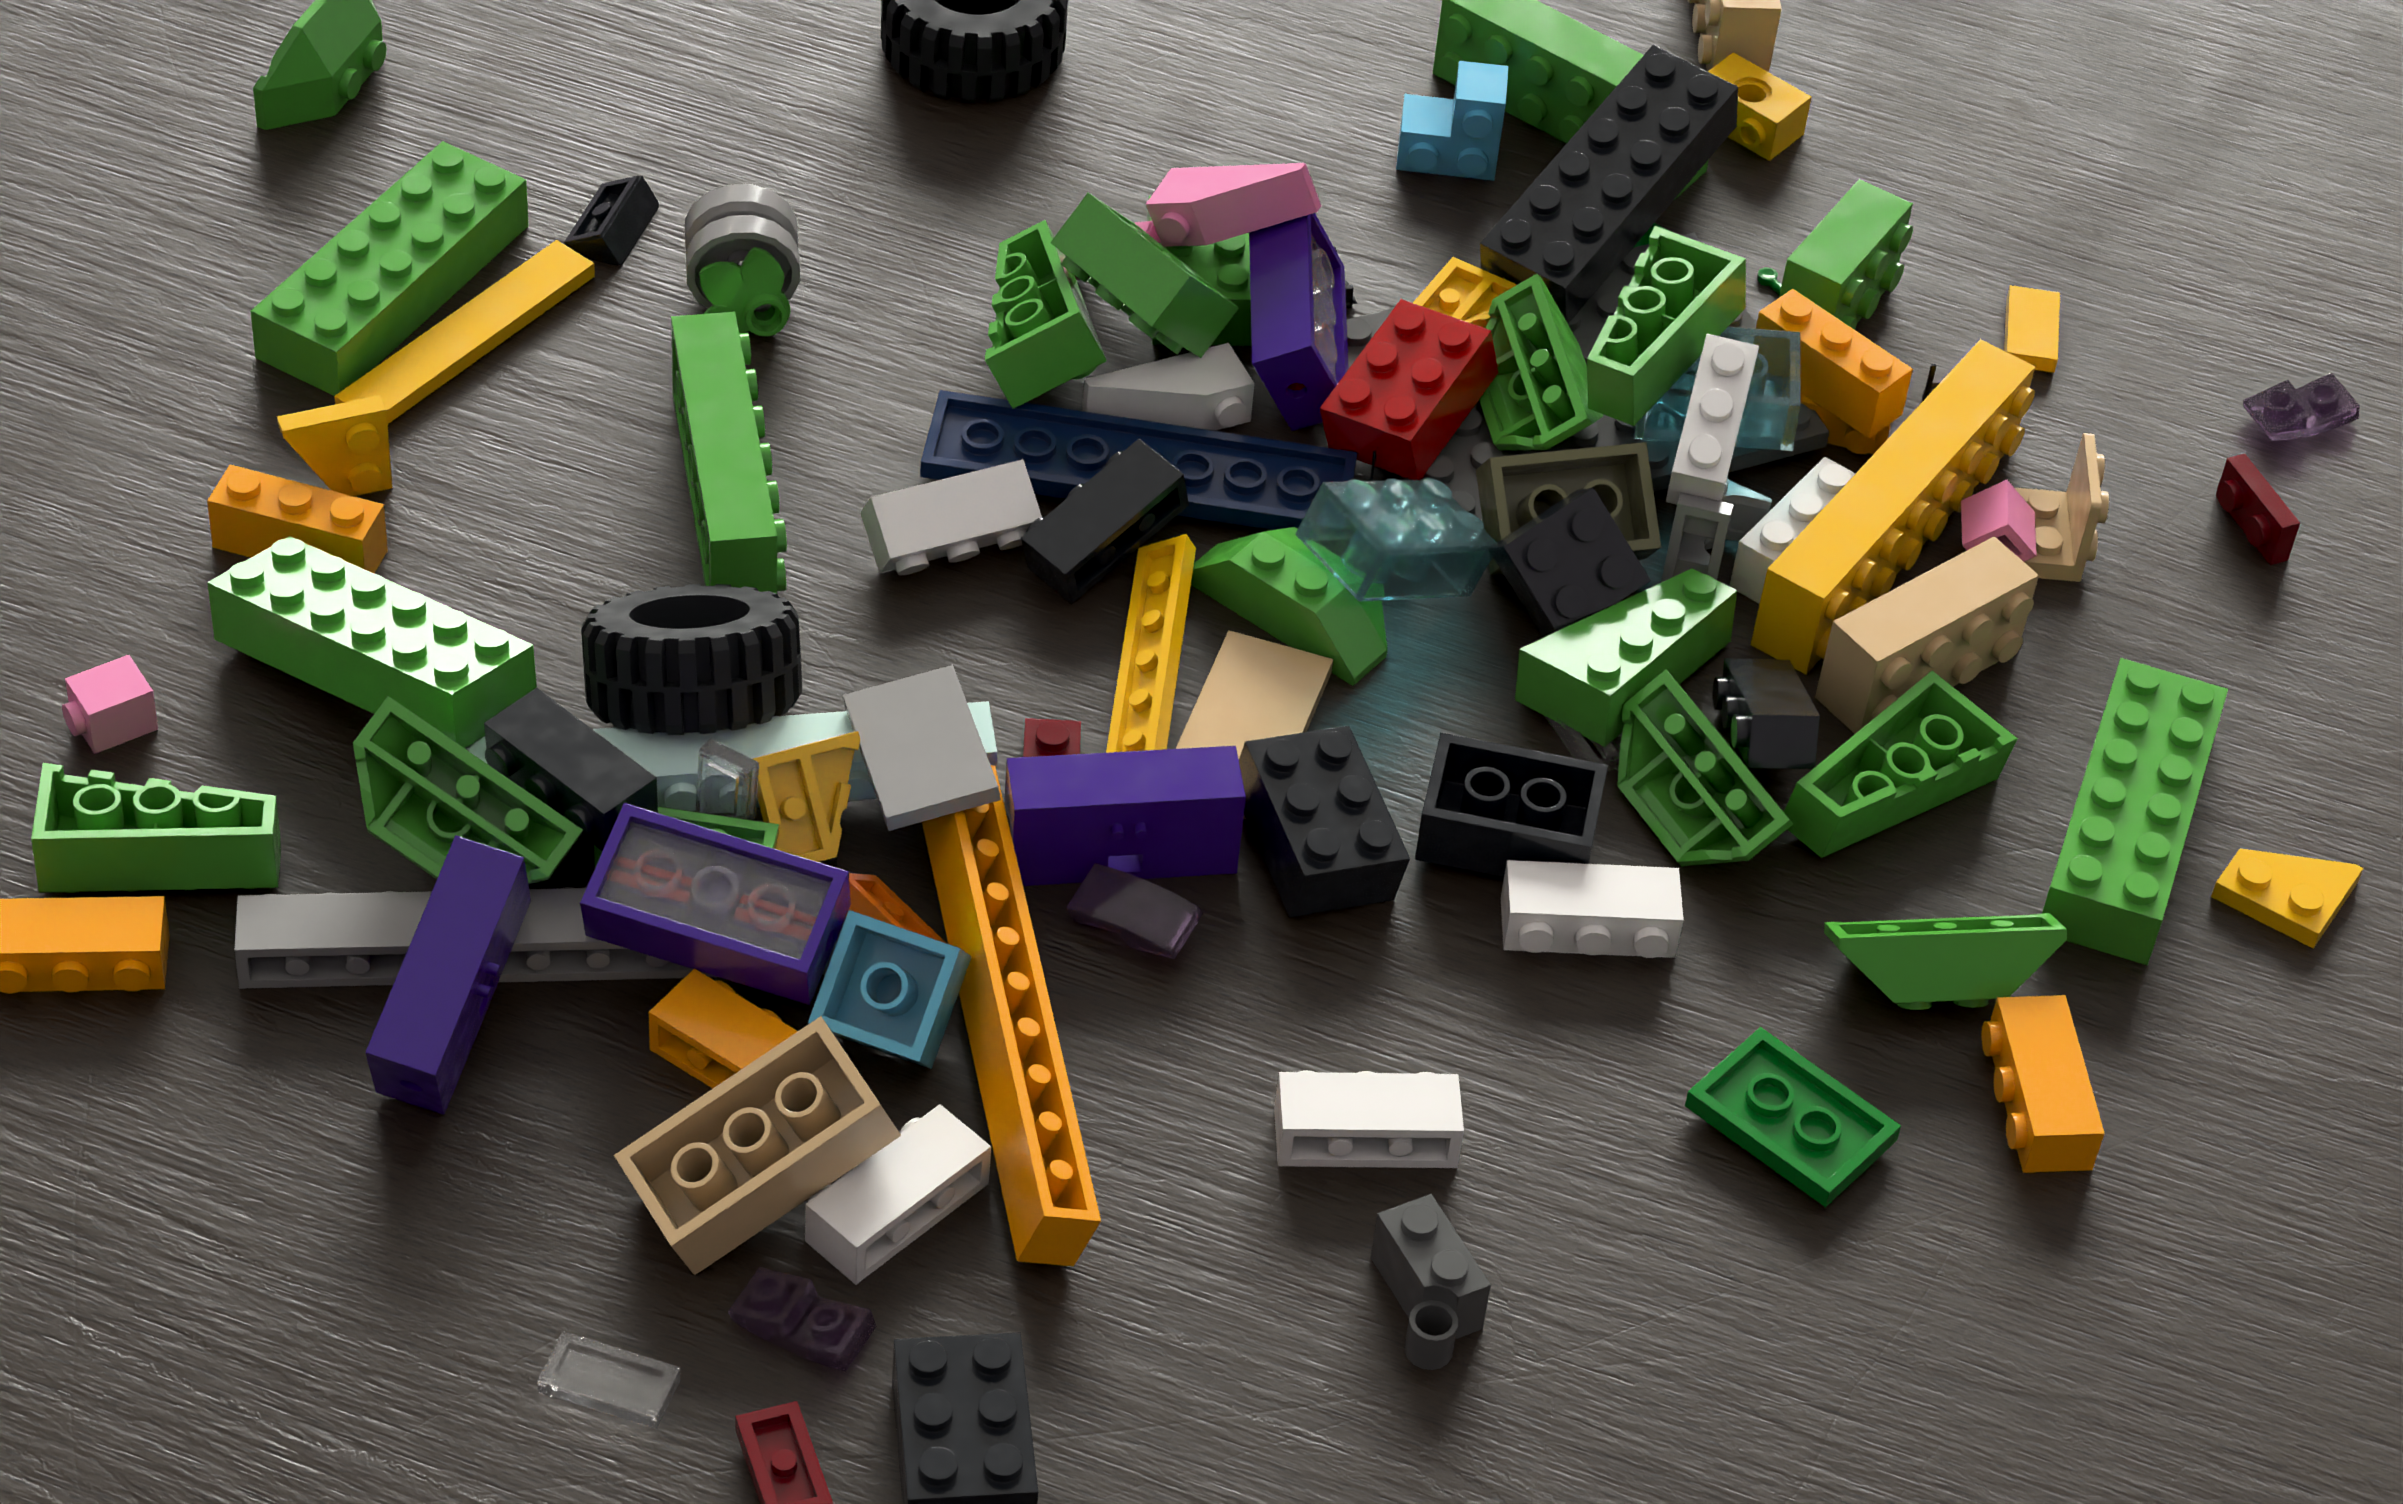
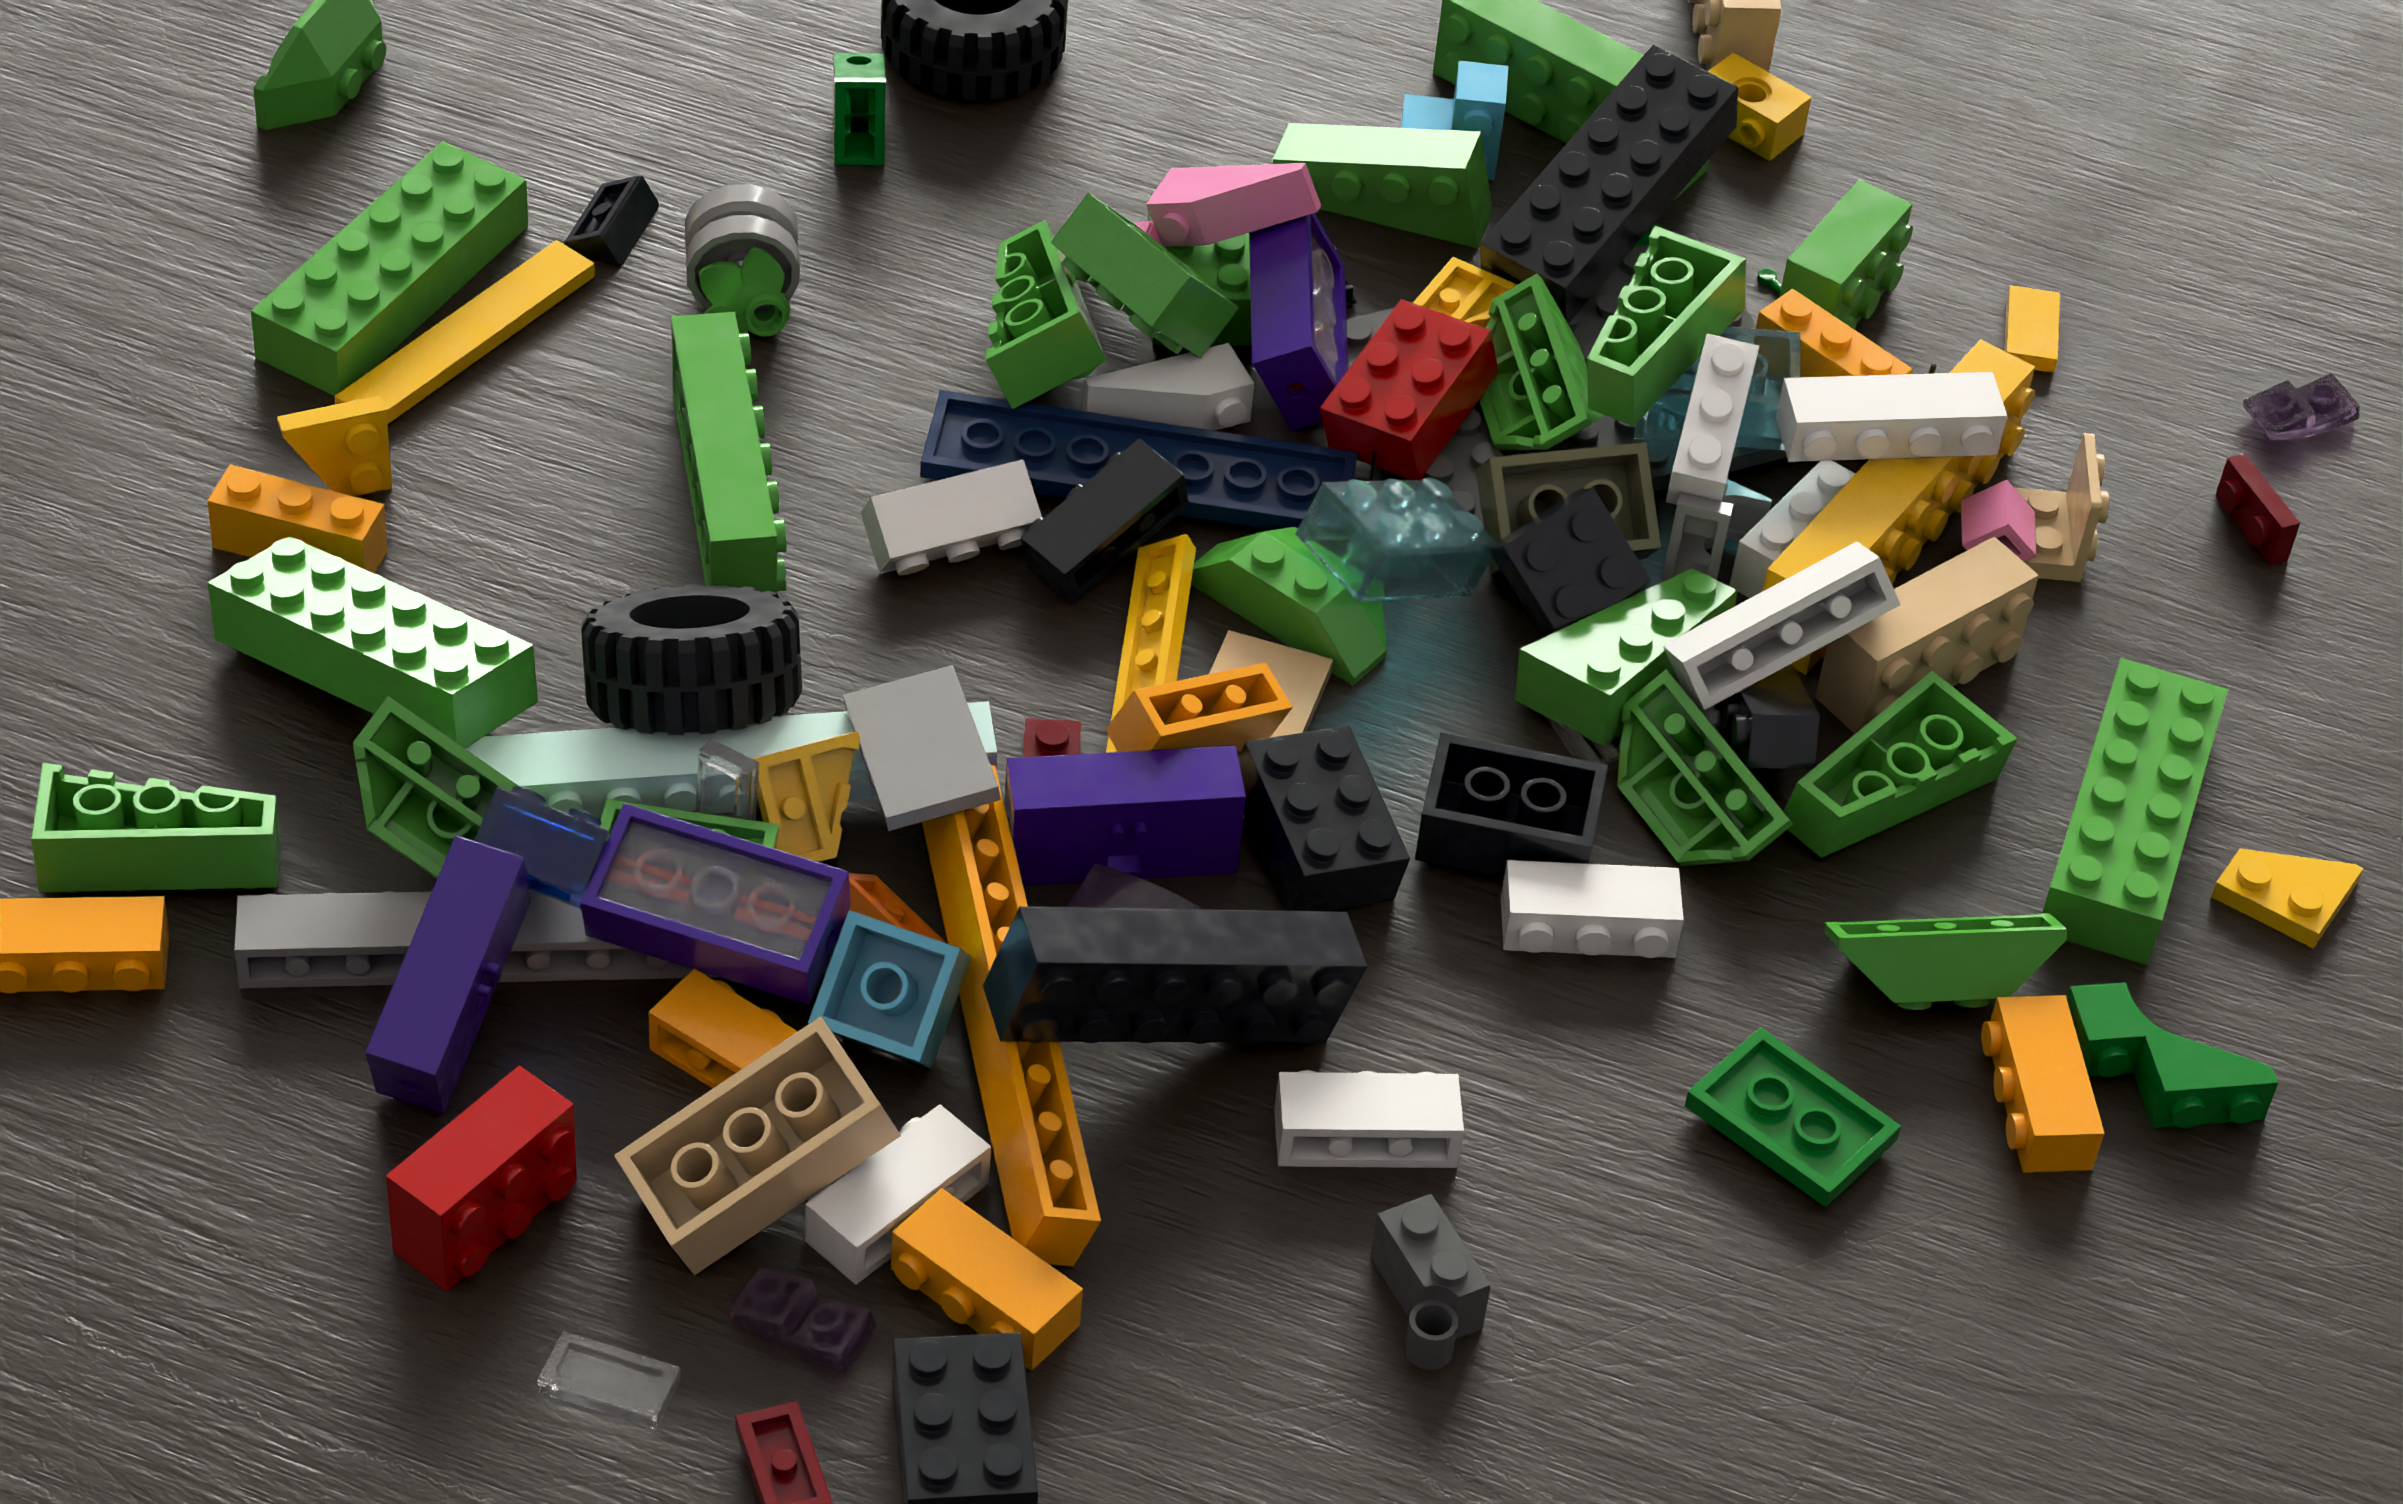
bright pink brick [62,655,158,754] -> none
black brick [484,688,658,851] -> none
none -> red brick [386,1065,577,1292]
none -> clear blue brick [474,786,610,909]
none -> green torso [833,53,886,165]
none -> light orange brick [891,1188,1083,1371]
none -> black brick [983,906,1368,1044]
none -> light orange brick [1105,662,1293,752]
none -> bright green wedge [1272,123,1493,249]
none -> white brick [1662,541,1901,710]
none -> white brick [1776,372,2007,462]
none -> green arch [2066,982,2278,1128]

